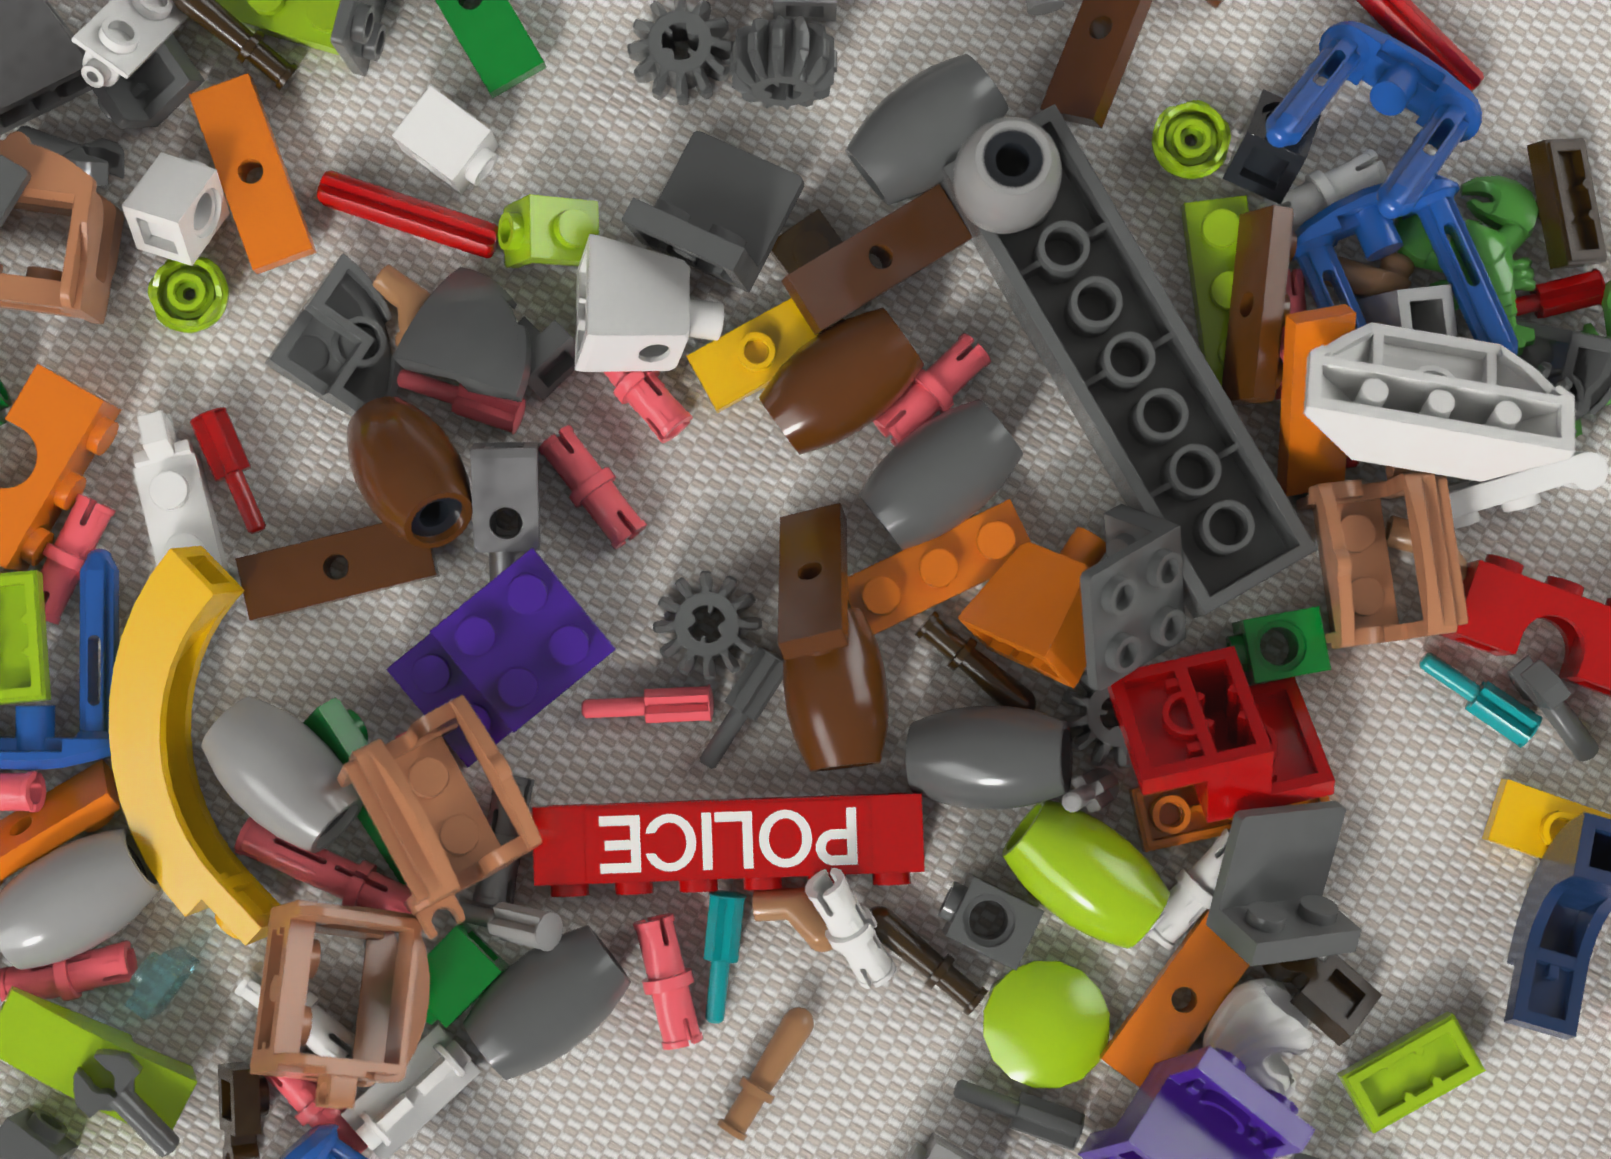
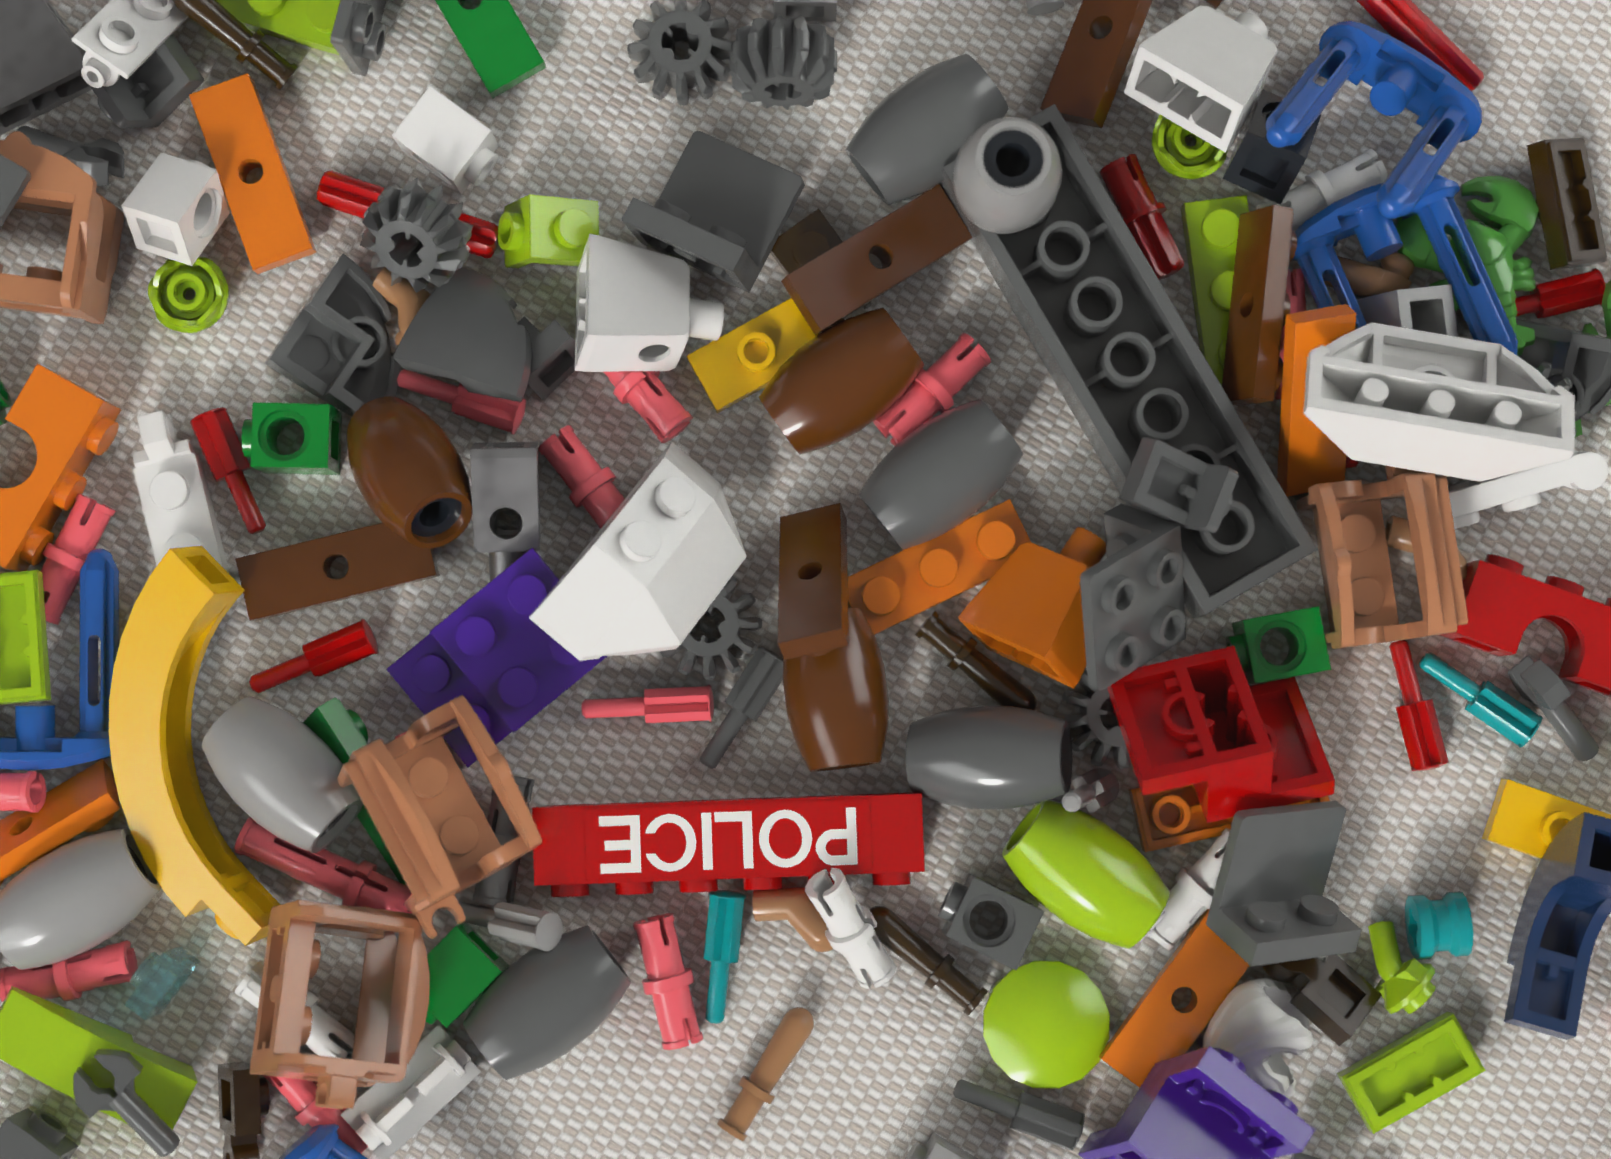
none -> green brick [242,403,342,475]
none -> red axle [249,619,379,694]
none -> dark grey gear [360,178,473,293]
none -> white wedge [529,442,747,661]
none -> red axle [1099,154,1184,280]
none -> dark grey bracket [1119,437,1239,533]
none -> white torso [1124,6,1277,153]
none -> lime plate [1368,921,1436,1014]
none -> red axle [1389,640,1449,771]
none -> teal wheel [1405,891,1473,960]

